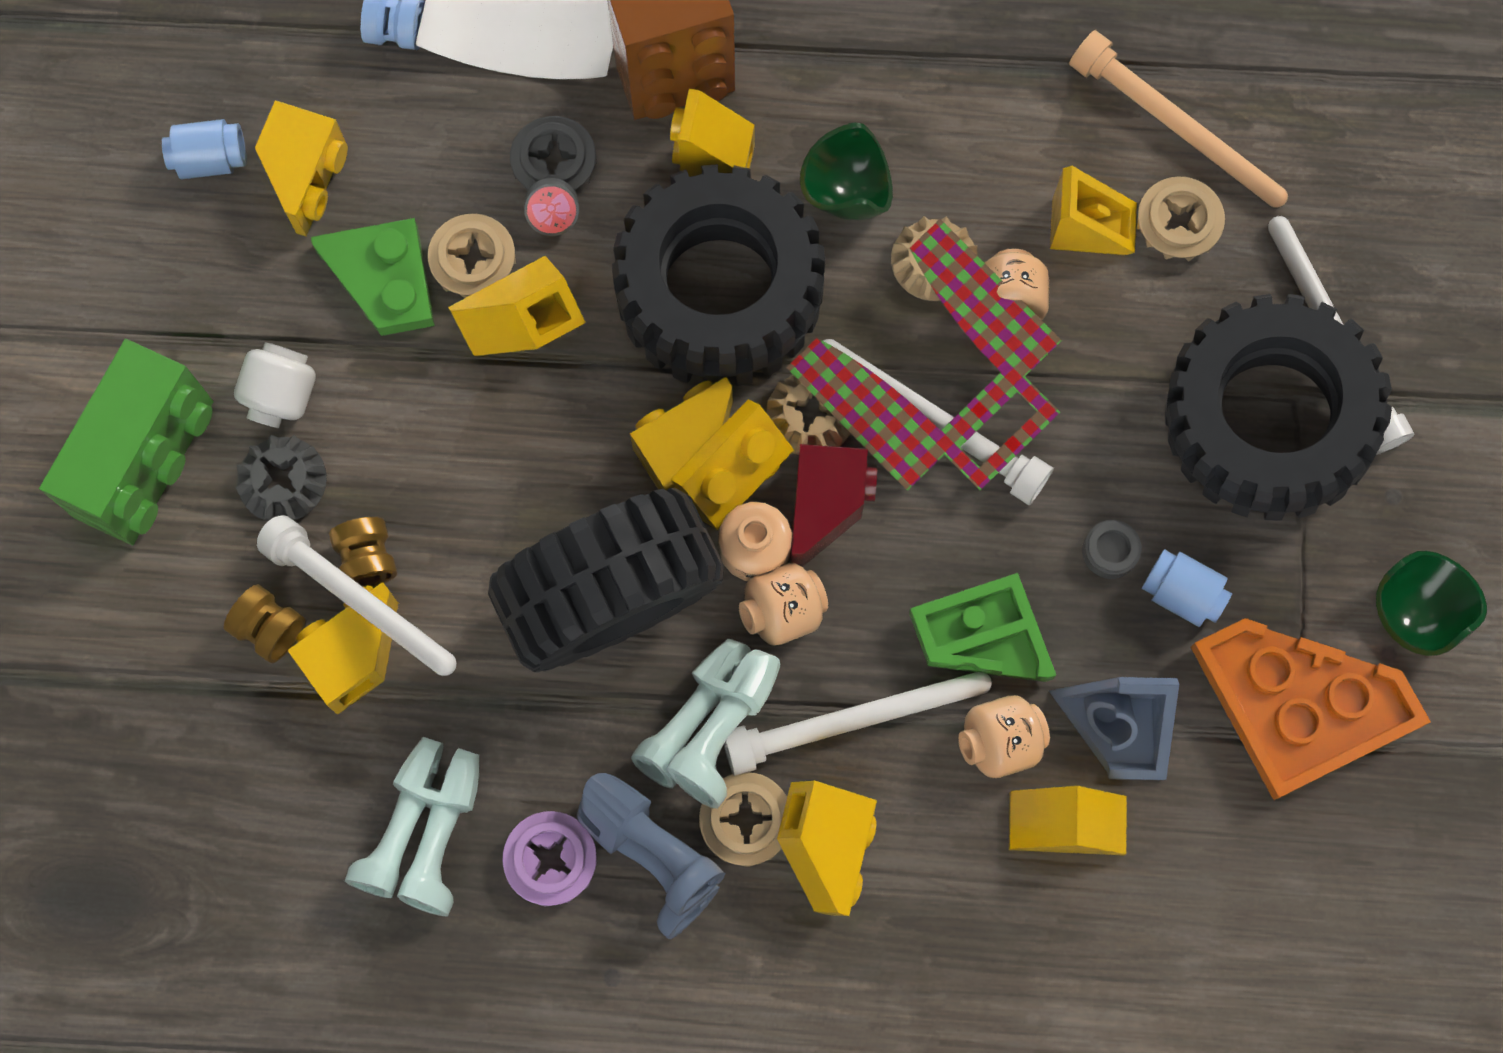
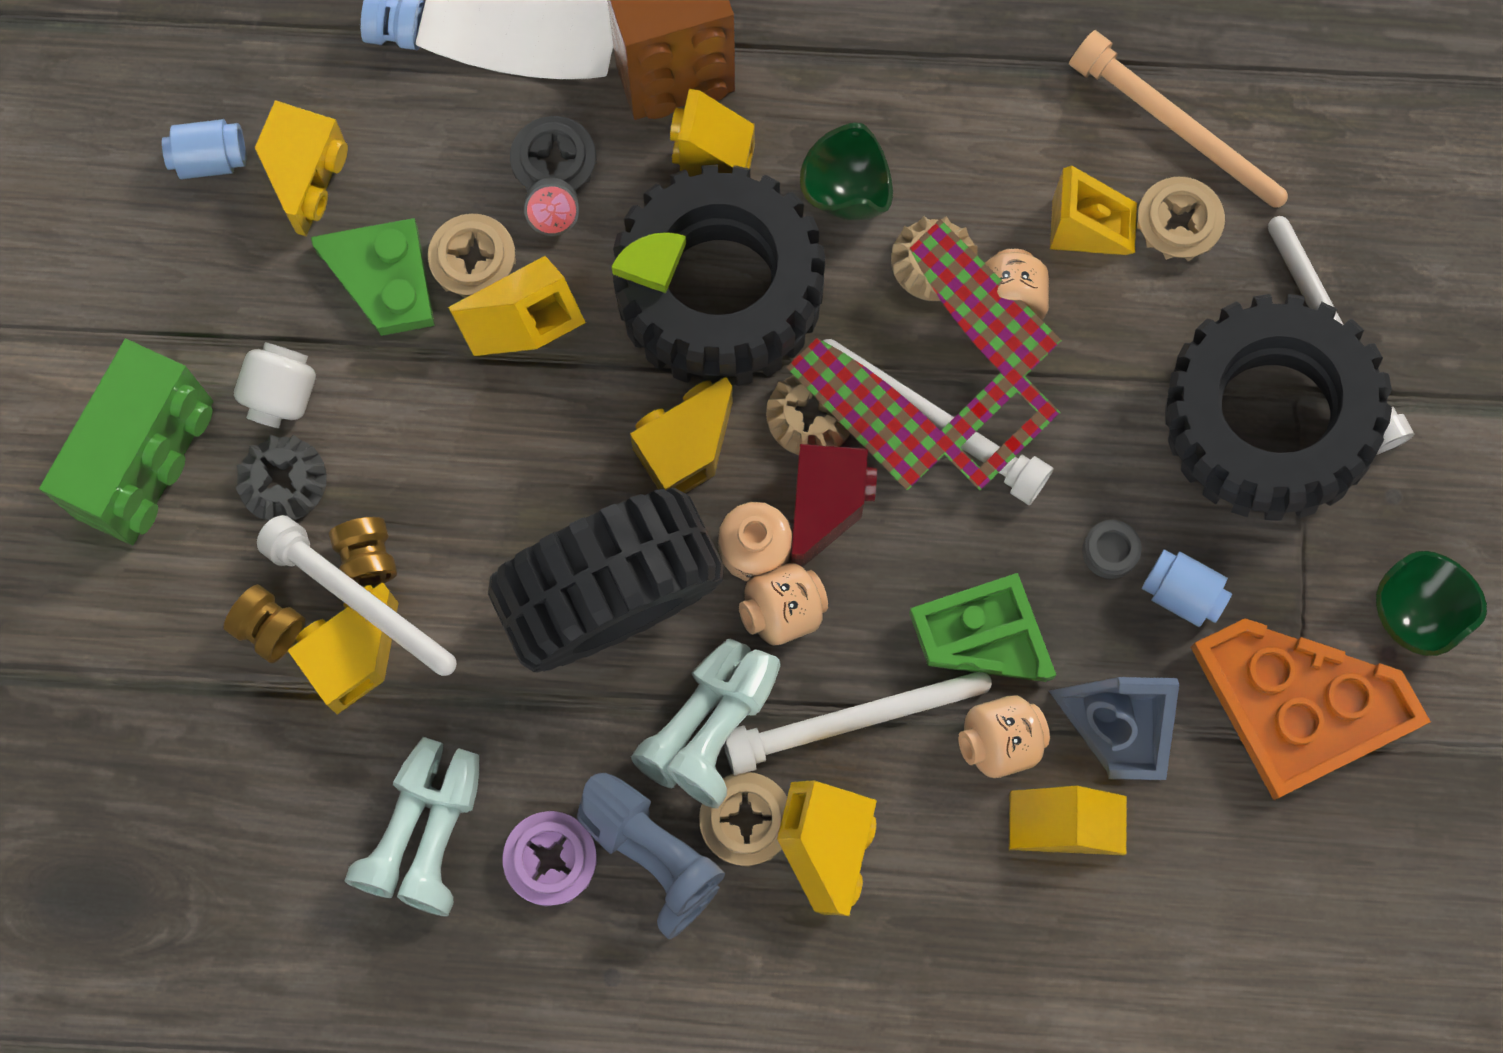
yellow bracket [670,399,794,530] -> none
none -> lime tile [612,233,686,293]

